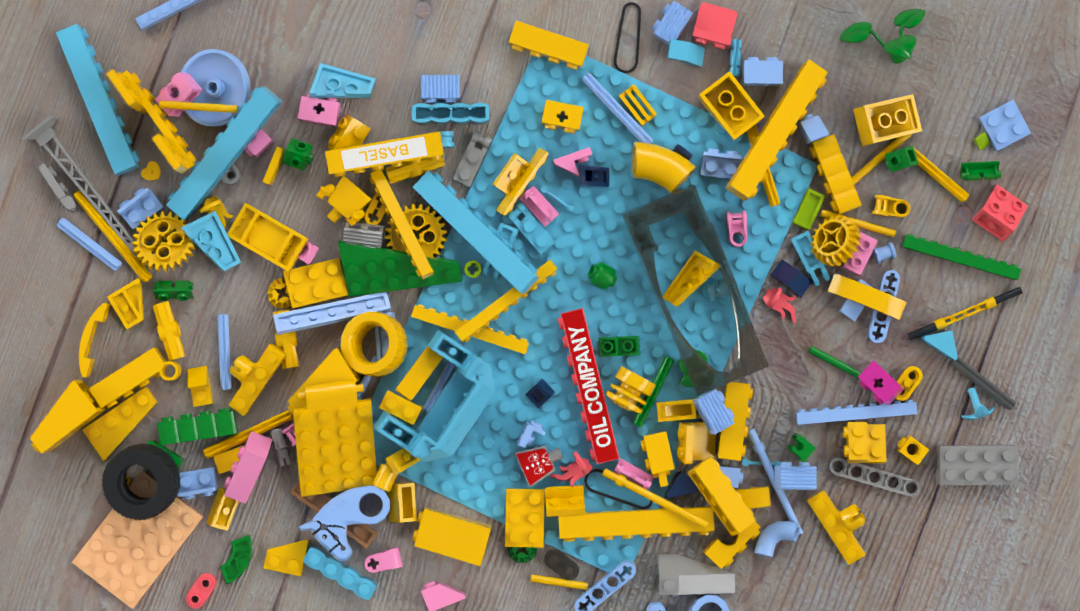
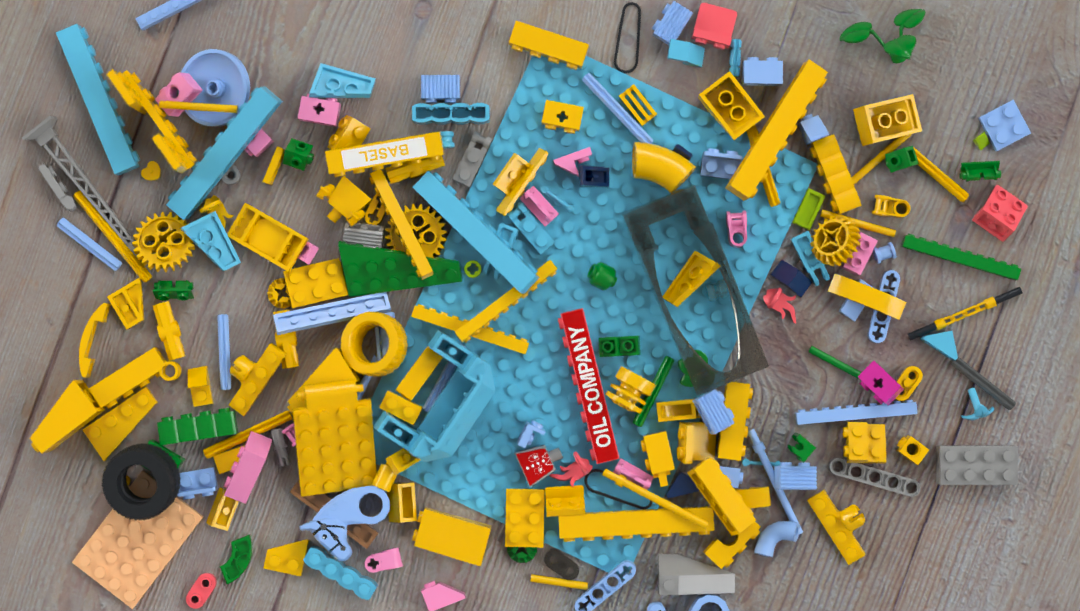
light blue bracket [117,188,164,230] -> none
dark blue slope [525,379,555,408] -> none

